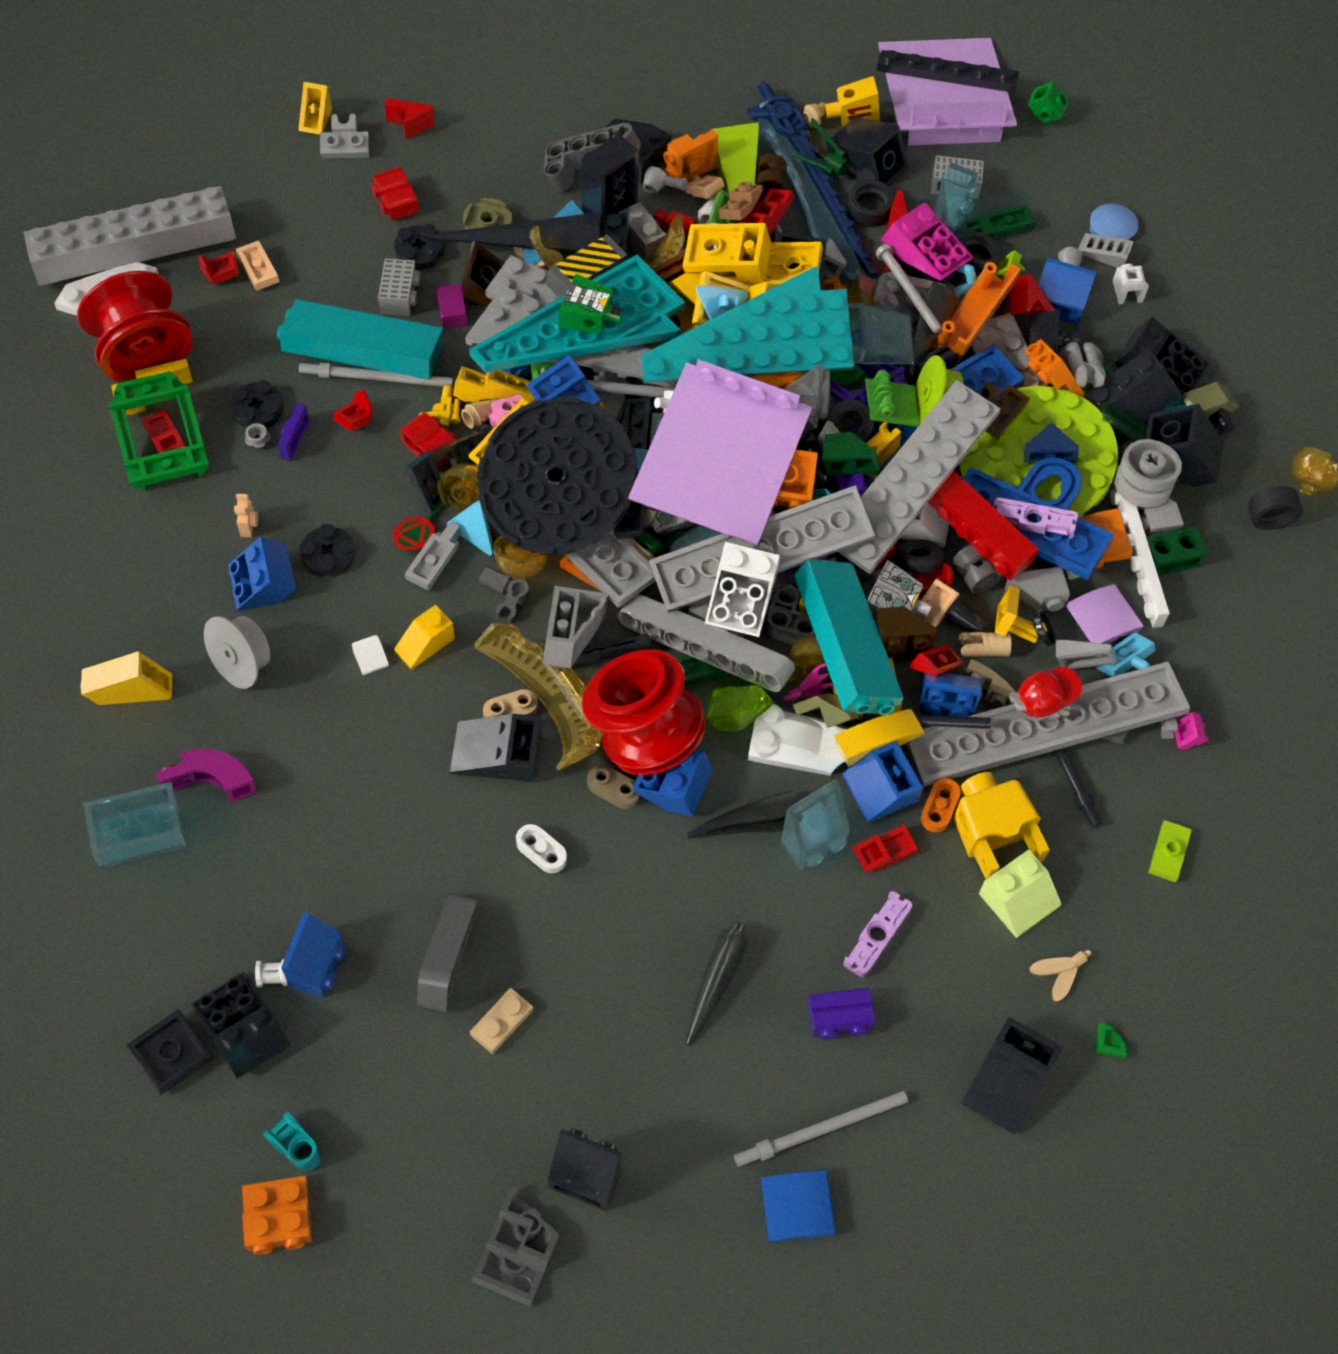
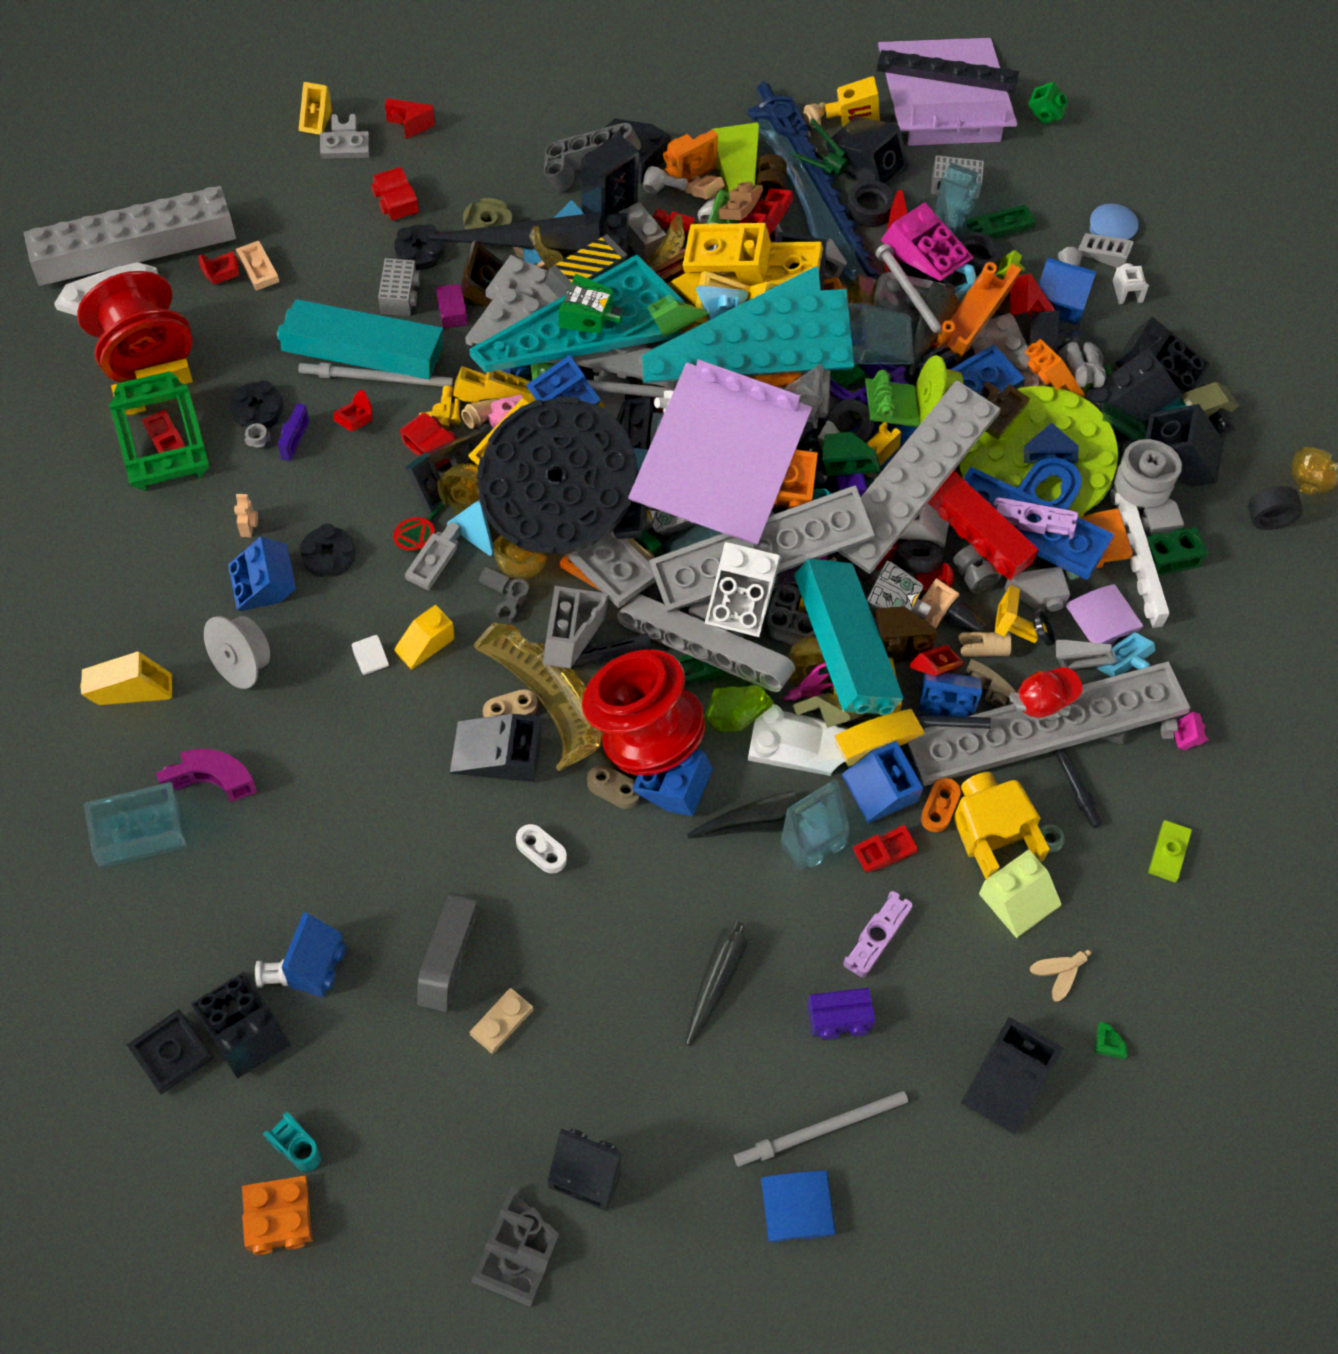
none -> bright green slope [647,294,711,338]
none -> sand green plate [1039,825,1065,853]

